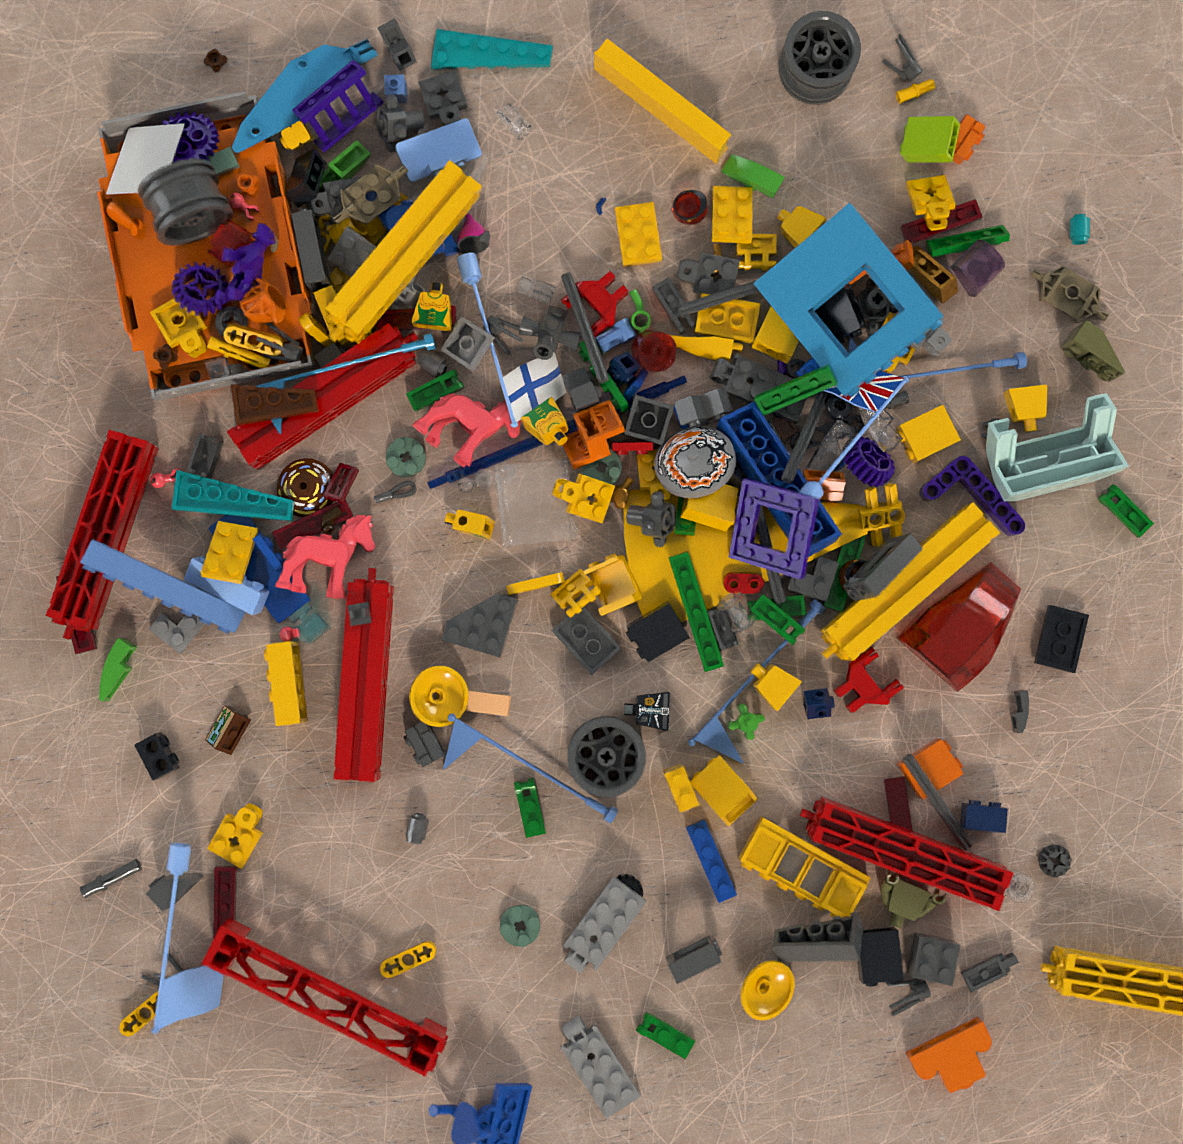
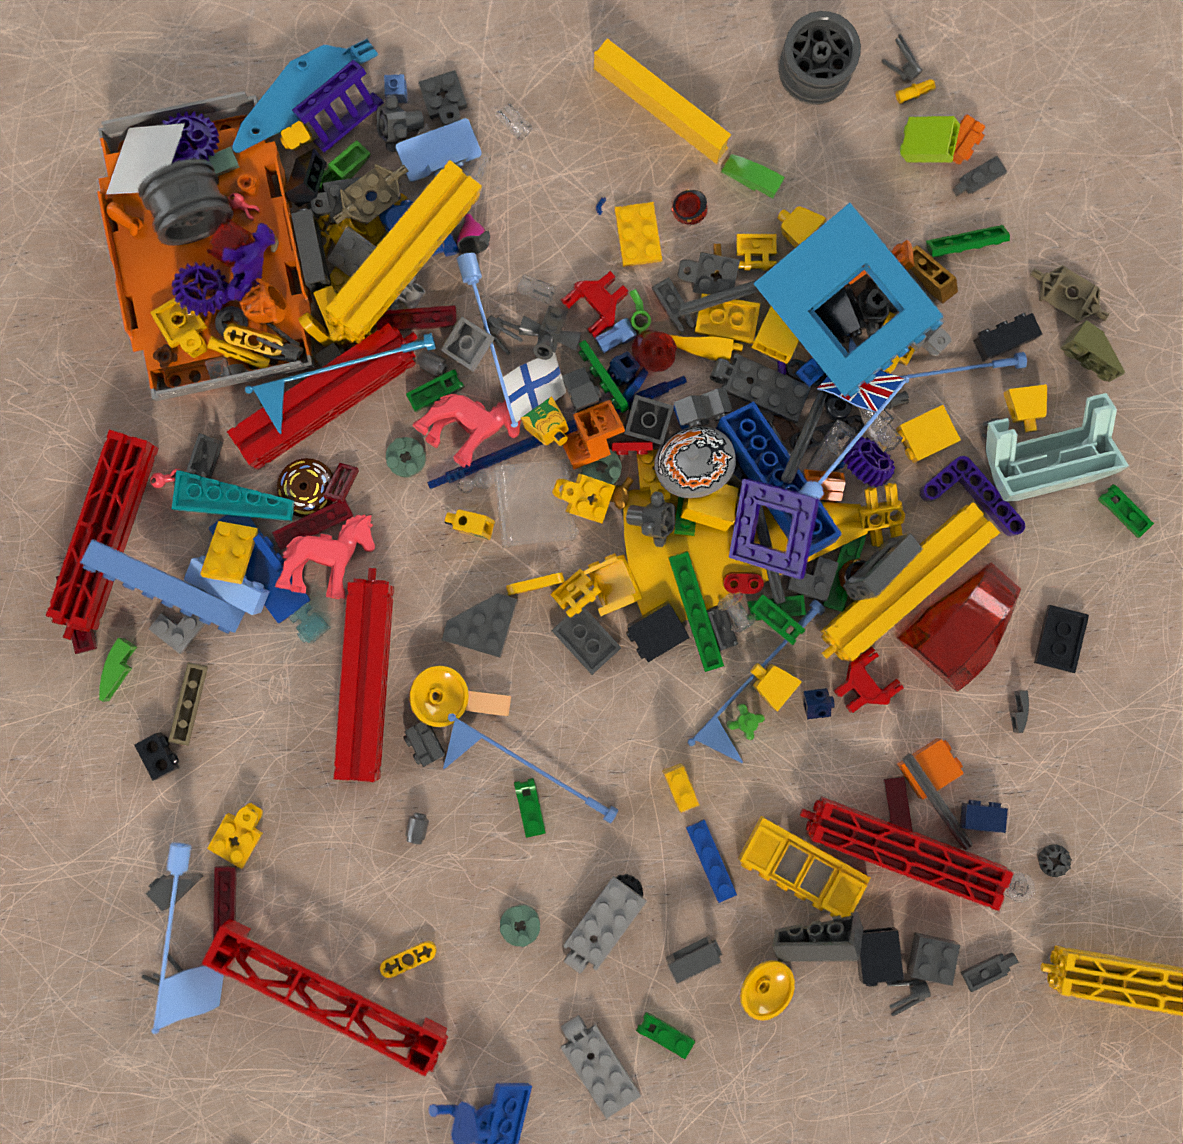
dark grey pin [80,859,142,898] -> none
yellow beam [119,990,159,1037] -> none
reddish brown plate [204,49,227,72] -> none
reddish brown panel [205,705,251,755] -> none
reddish brown wing [231,384,319,426] -> none
yellow brick [264,641,308,726] -> none
coral arm [280,626,300,642] -> none
dark brown arm [321,505,343,535] -> none
dark grey tile [347,602,372,626] -> none
dark grey piece [374,481,417,503] -> none
dark grey brick [377,18,417,71] -> none
torso [412,282,452,332] -> none
teal wing [431,29,553,70] -> none
dark grey axle [561,272,609,383] -> none
dark grey wheel [567,716,646,797] -> none
torso [624,692,670,731] -> none
yellow slope [690,755,758,827] -> none
yellow plate [712,186,753,244] -> none
green plate [754,364,838,416] -> none
olive torso [880,870,946,929] -> none
dark red plate [900,199,983,244] -> none
orange brick [905,1016,992,1093] -> none
yellow plate [906,175,956,231] -> none
clear purple brick [951,240,1005,297] -> none
teal brick [1069,214,1090,245] -> none
none -> dark tan brick [168,662,208,746]
none -> dark grey hinge [953,156,1007,197]
none -> black brick [973,313,1043,362]

